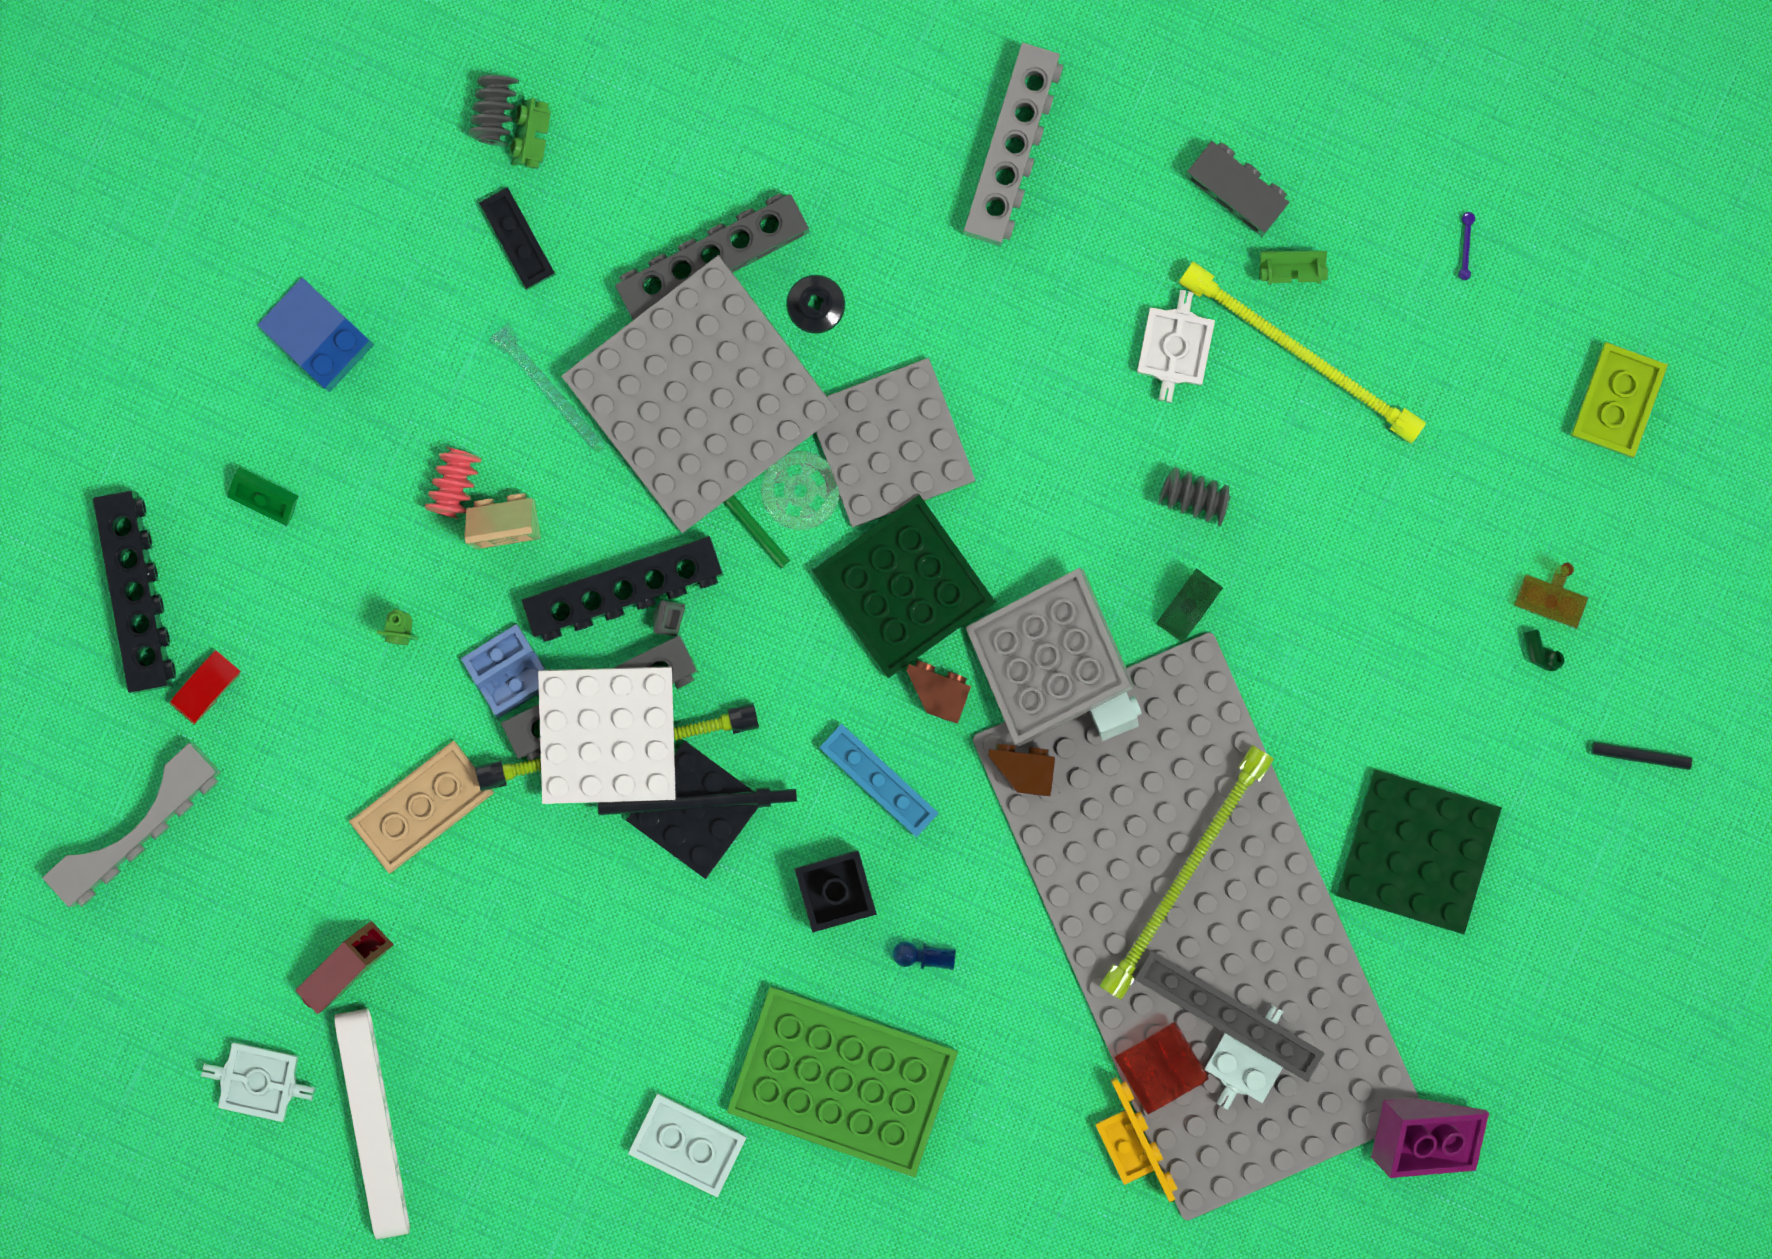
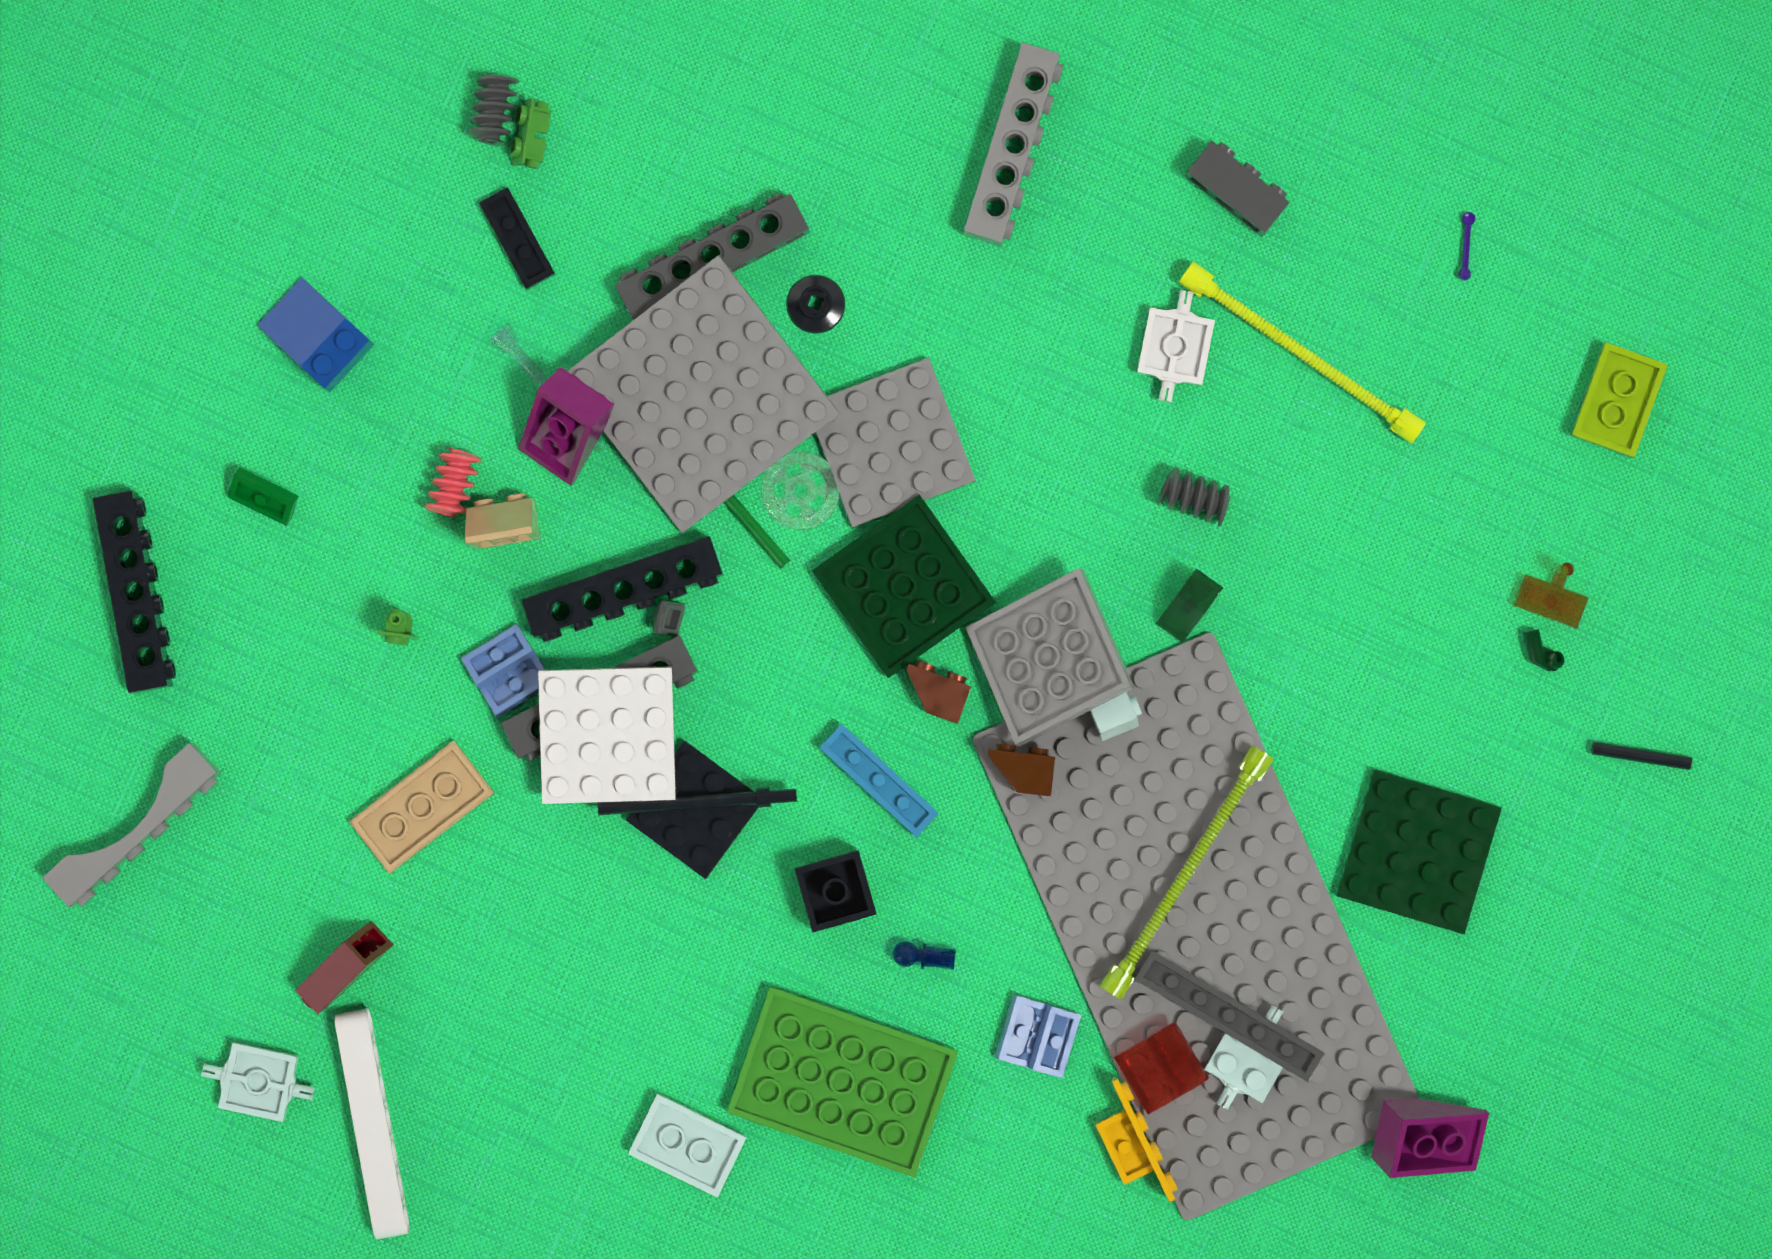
red slope [169,650,241,725] -> none
hose [475,703,759,792] -> none
bright green hinge [1259,251,1328,285] -> none
none -> magenta slope [518,367,614,486]
none -> slope [994,994,1081,1078]

